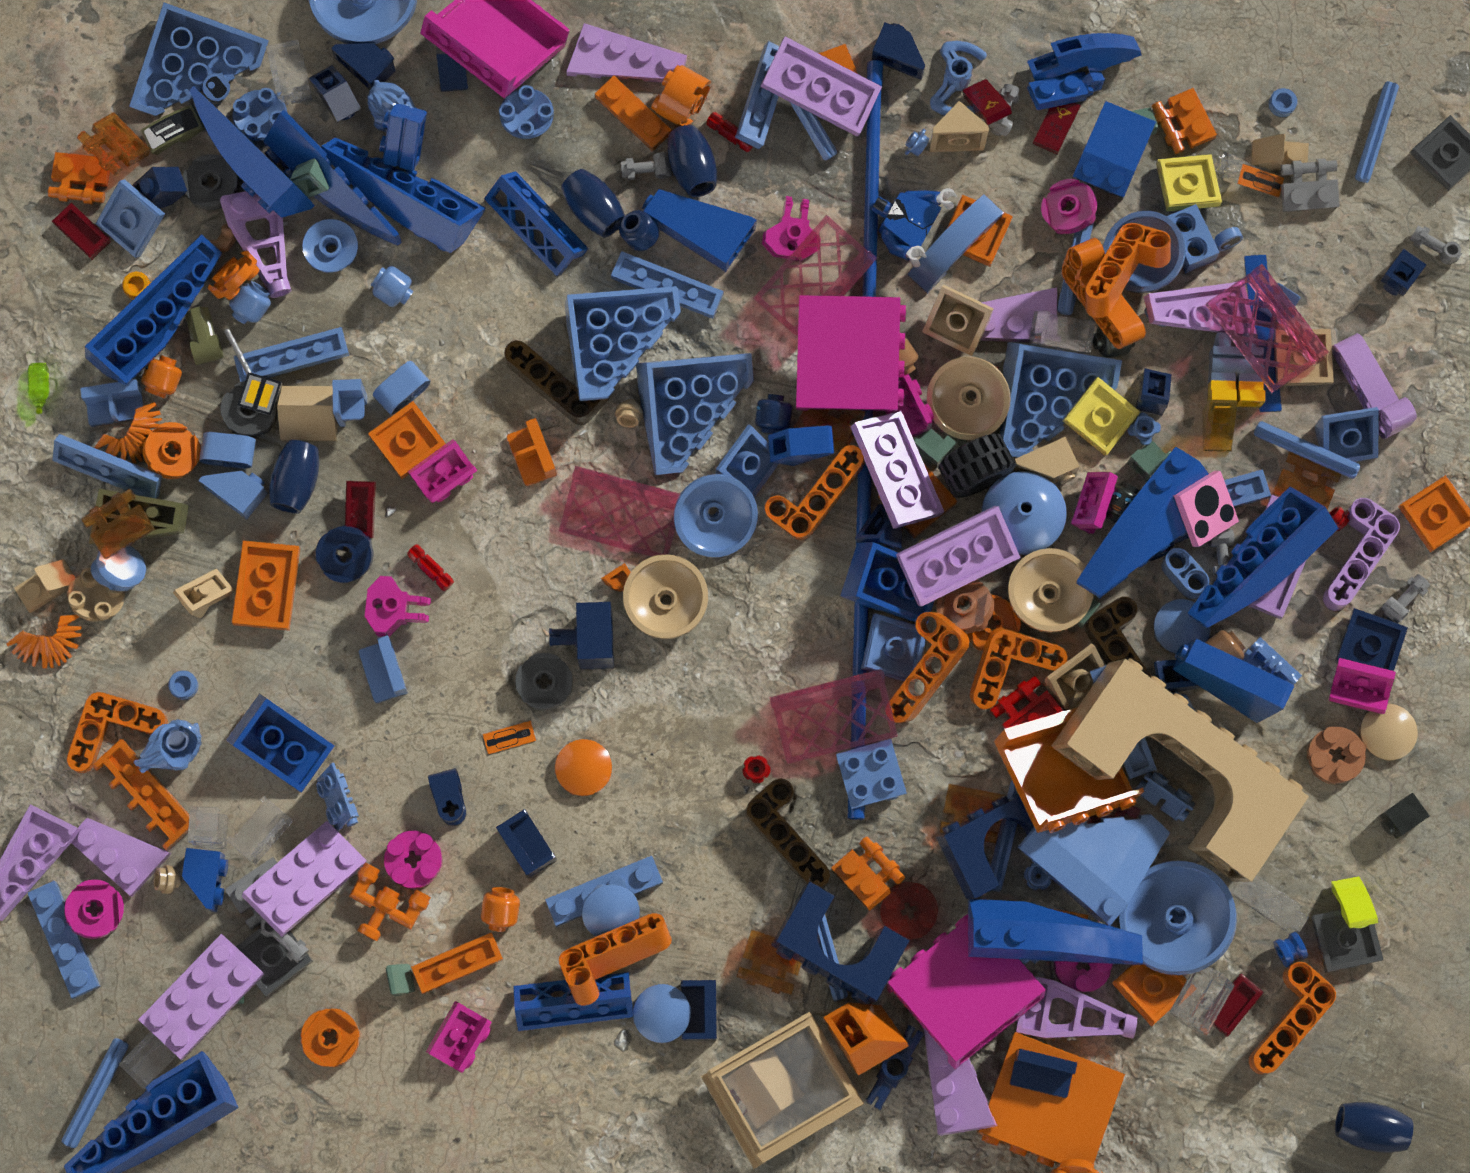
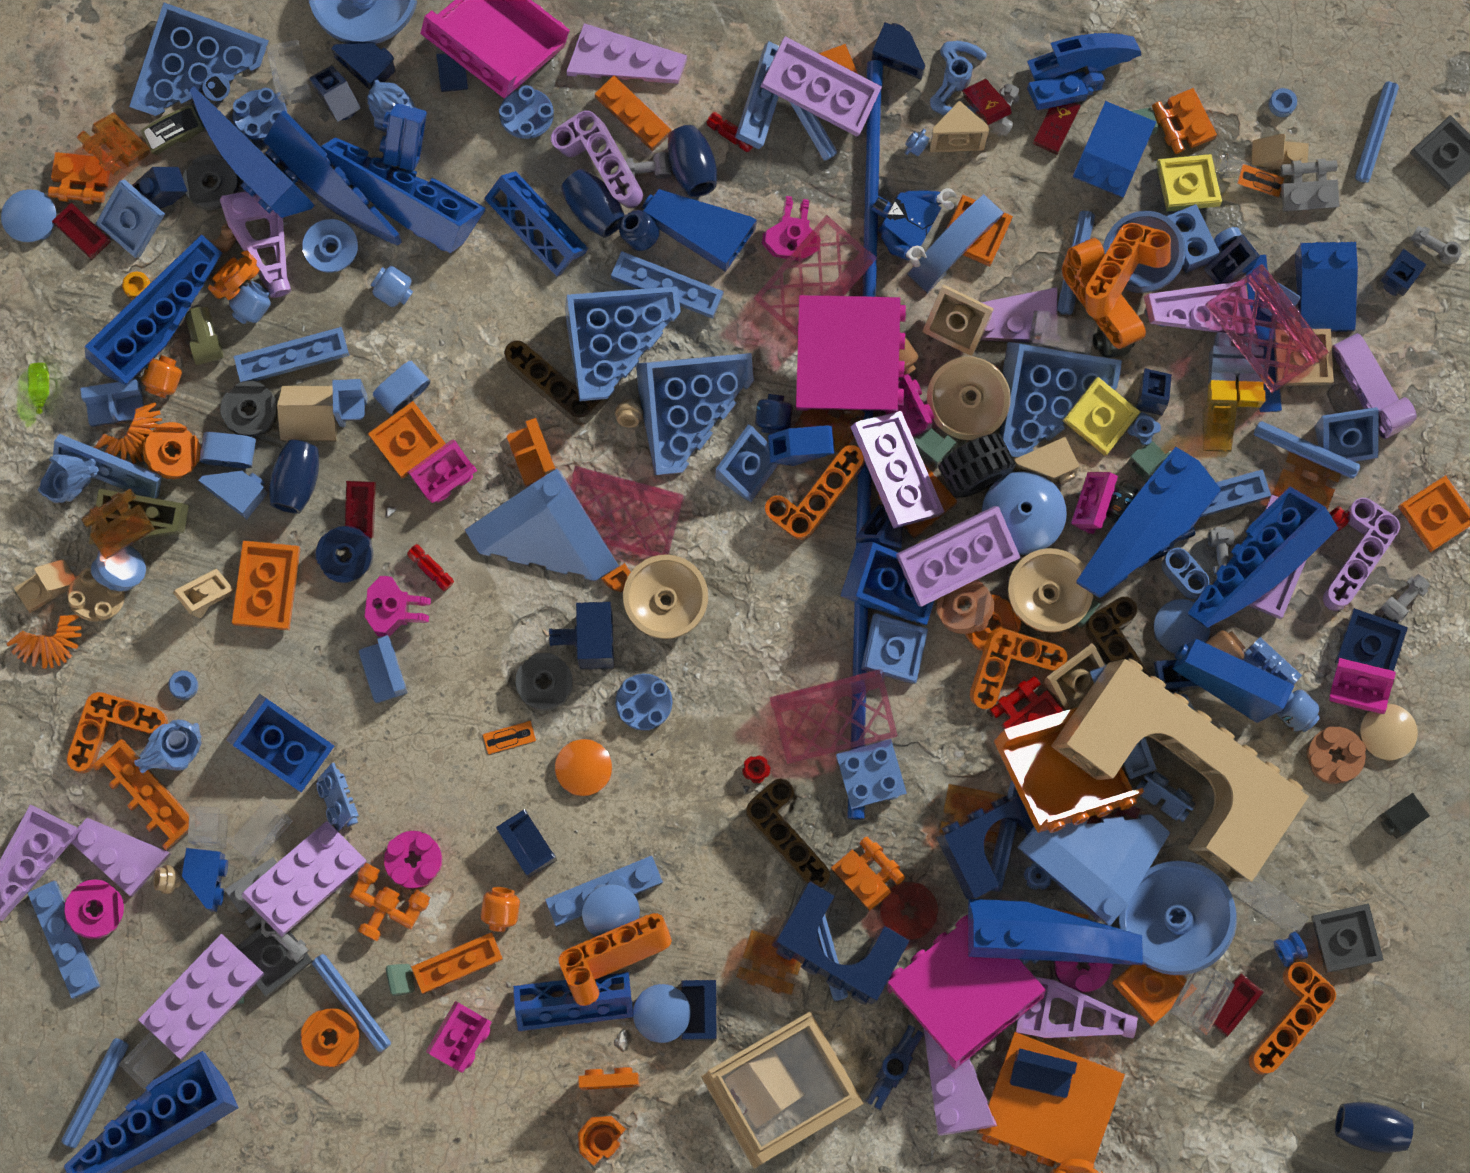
piece [225,329,282,416] -> none
sand green slope [290,158,329,198] -> none
dark blue piece [428,768,467,826] -> none
orange brick [651,65,711,126] -> none
medium blue dish [674,474,758,557] -> none
orange slope [823,1002,908,1076] -> none
orange beam [886,612,969,723] -> none
dark pink plate [1041,179,1097,234] -> none
bright pink tile [1174,471,1239,547] -> none
neon yellow slope [1331,876,1378,928] -> none
none -> medium blue dish [1,189,56,242]
none -> medium blue hair [38,454,99,503]
none -> medium blue axle [312,954,391,1052]
none -> medium blue slope [465,469,619,581]
none -> lavender beam [551,110,643,208]
none -> orange plate [578,1067,640,1090]
none -> orange hair [578,1116,627,1166]
none -> medium blue dish [616,674,672,730]
none -> dark blue slope [1204,234,1260,285]
none -> medium blue head [1277,690,1320,732]
none -> blue slope [1295,242,1358,332]

